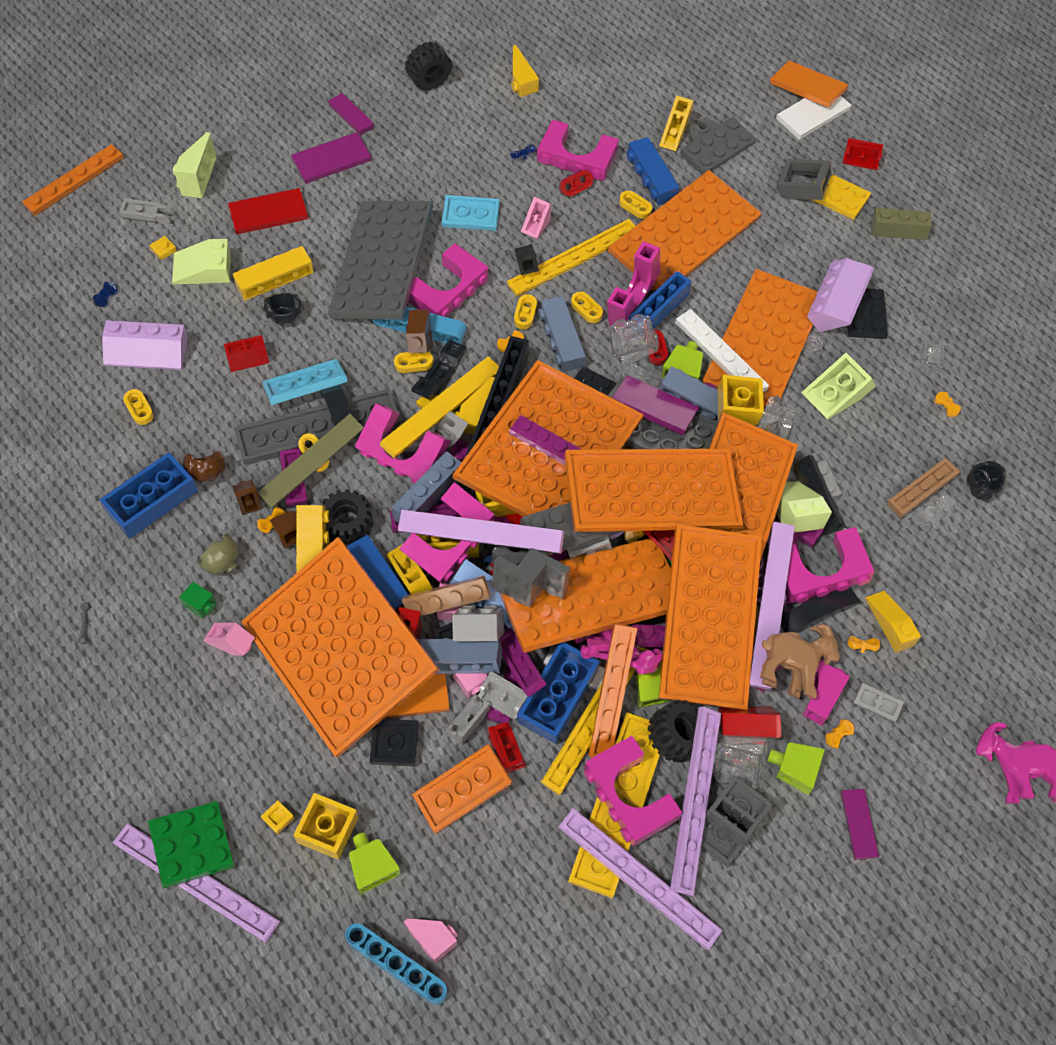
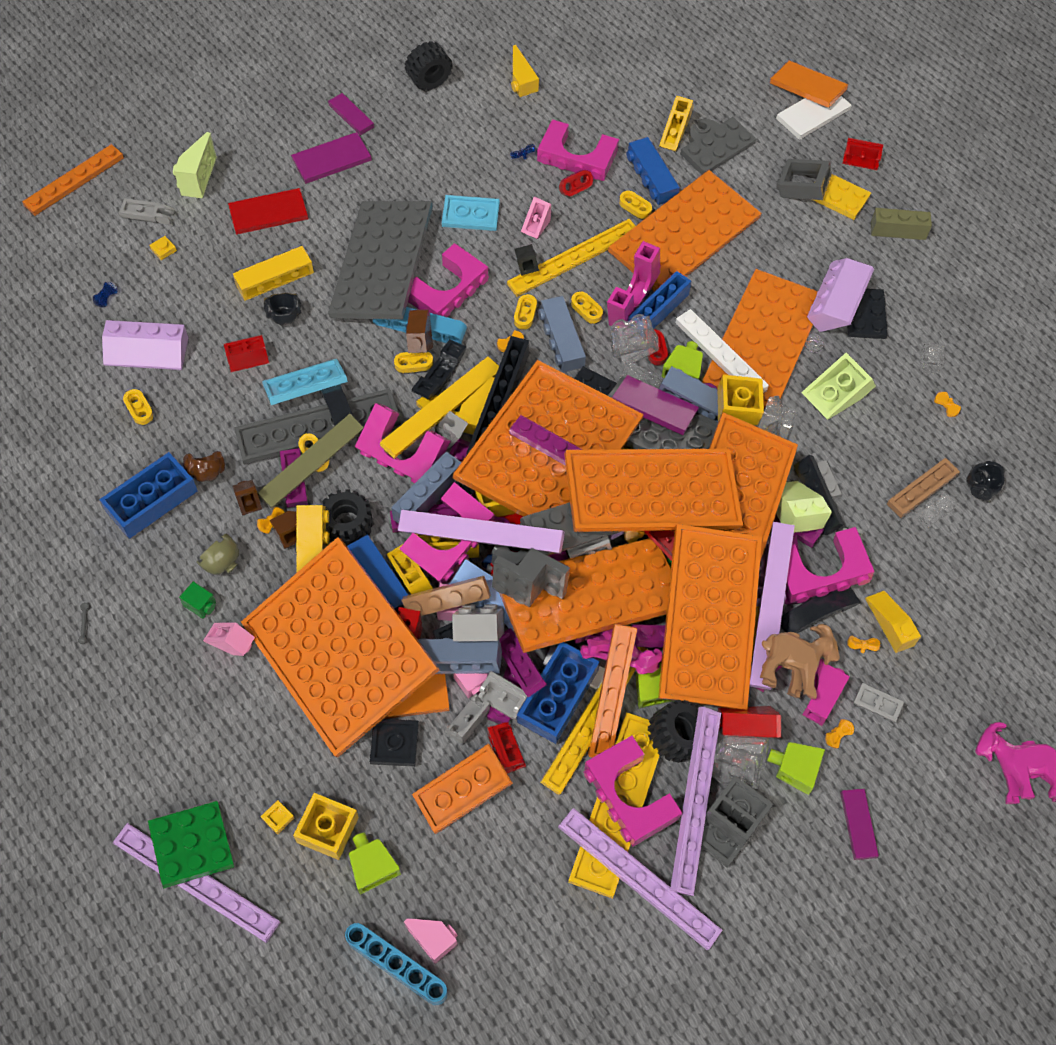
yellowish green slope [172,239,231,285] -> none

